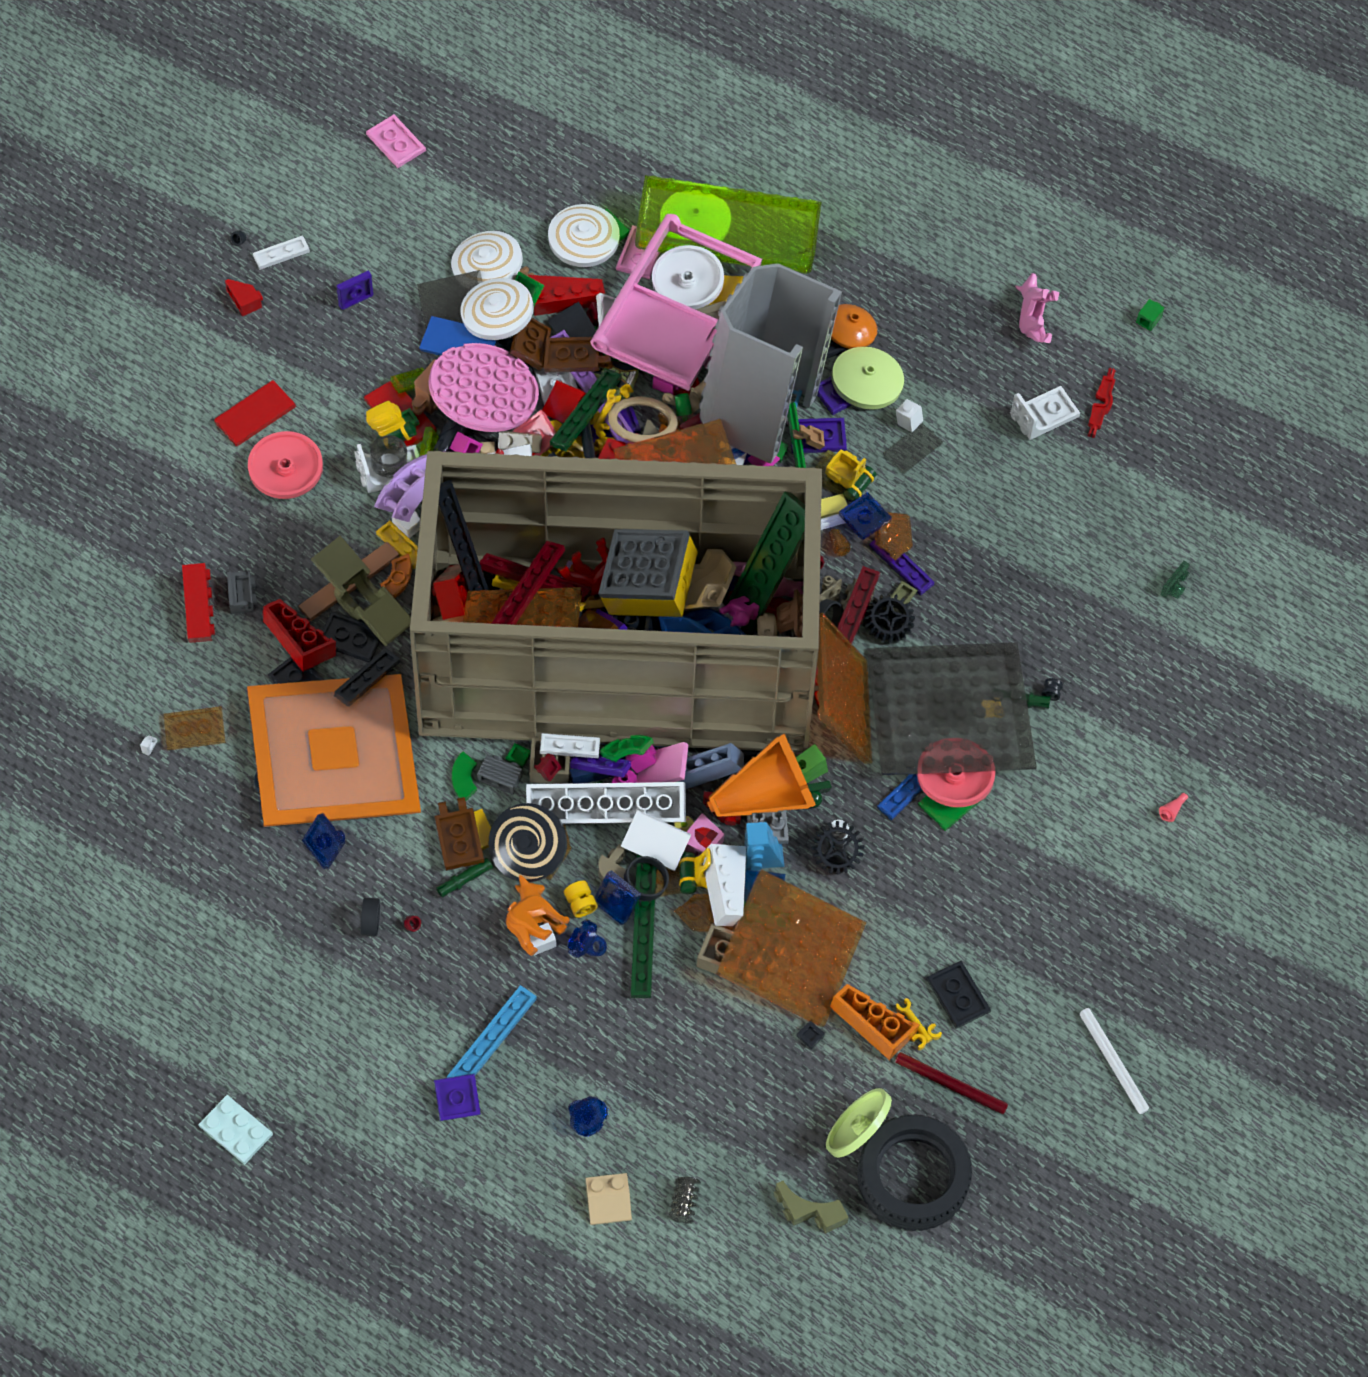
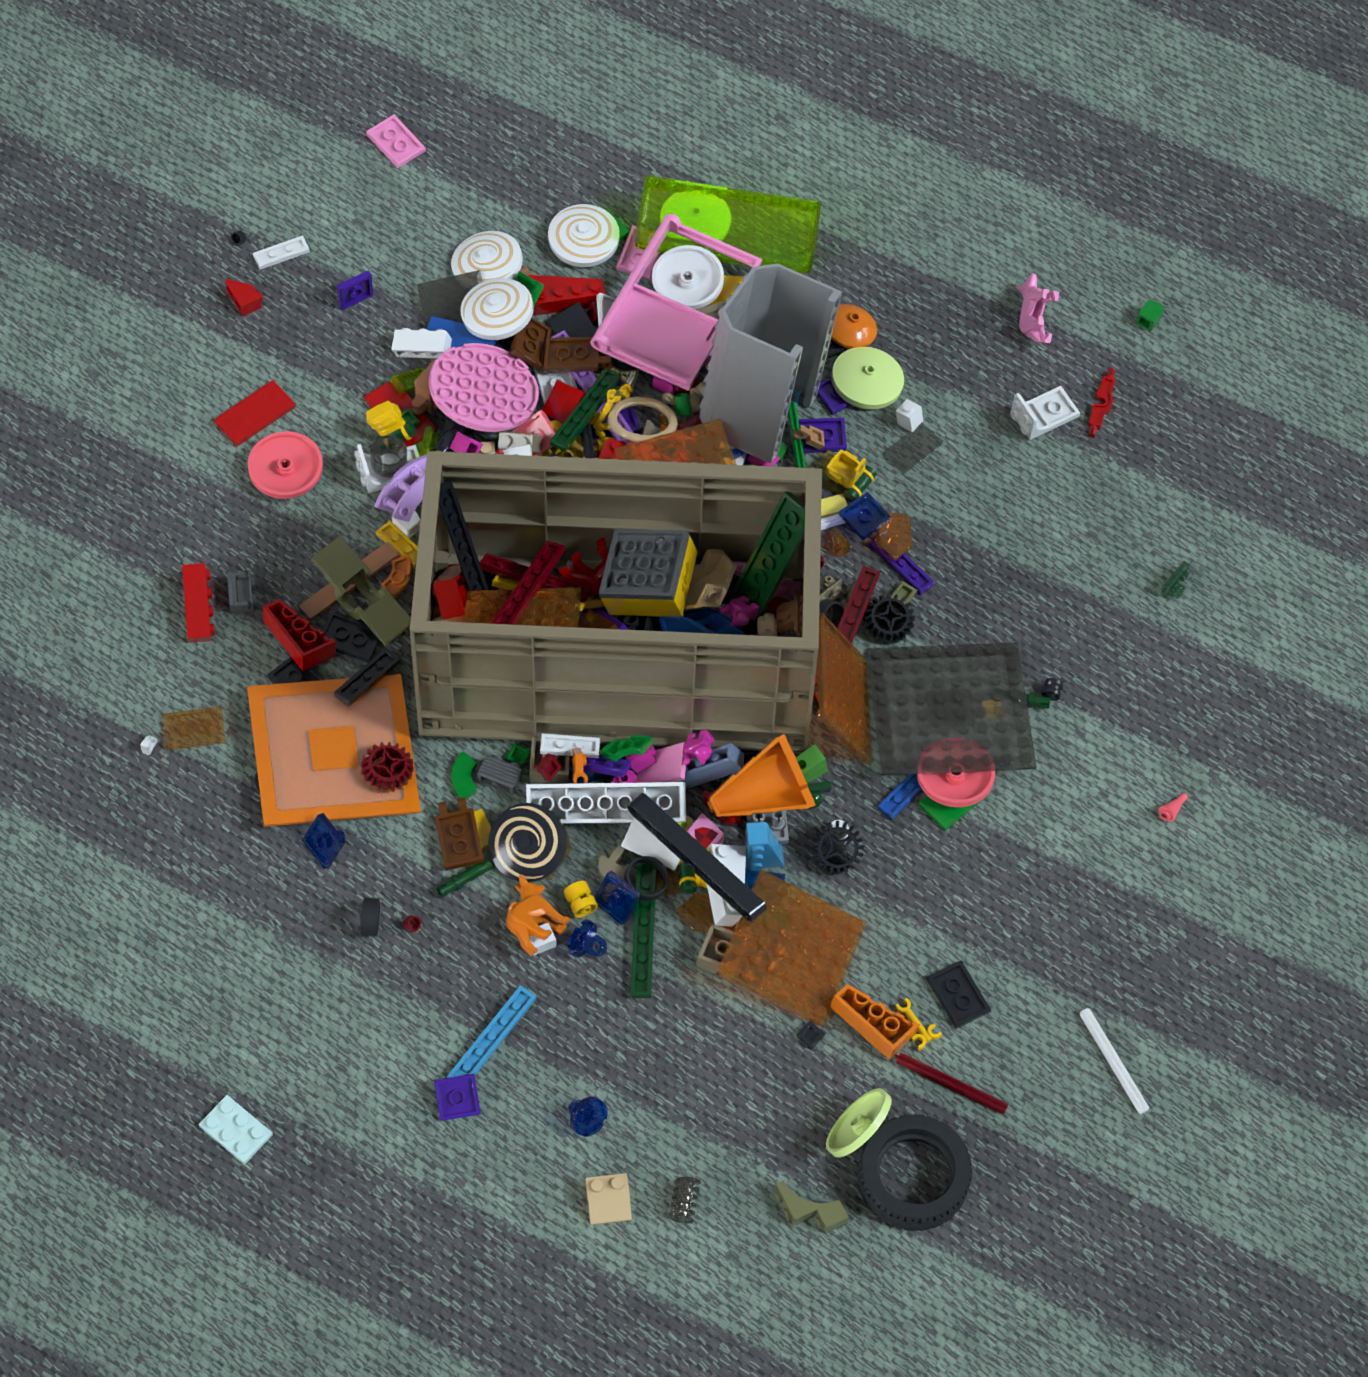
none -> dark red gear [361,741,414,793]
none -> white brick [391,328,452,359]
none -> orange plate [572,748,588,784]
none -> black beam [627,793,767,922]
none -> dark pink animal [683,729,715,765]

